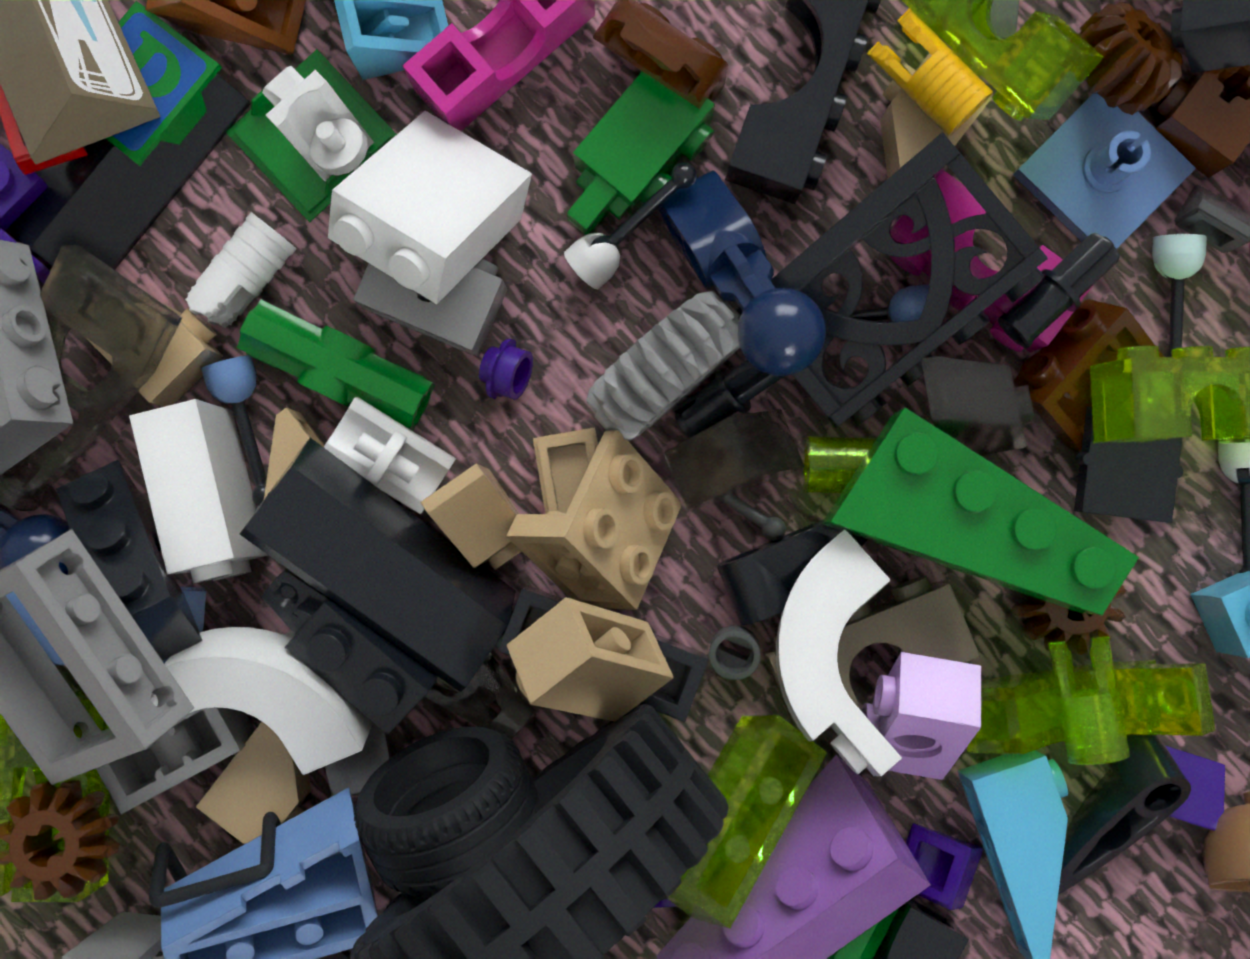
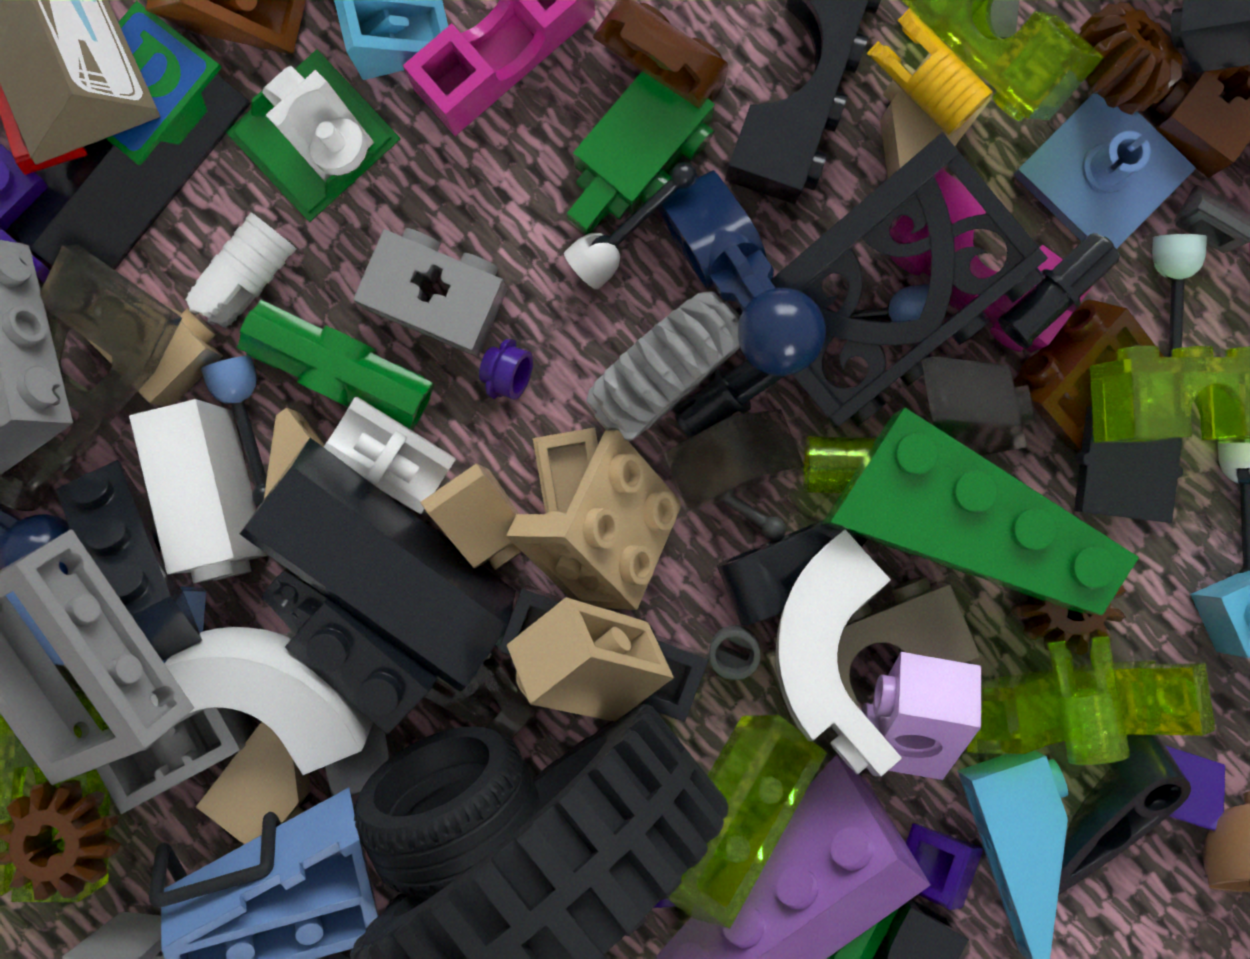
white brick [328,111,532,304] -> none

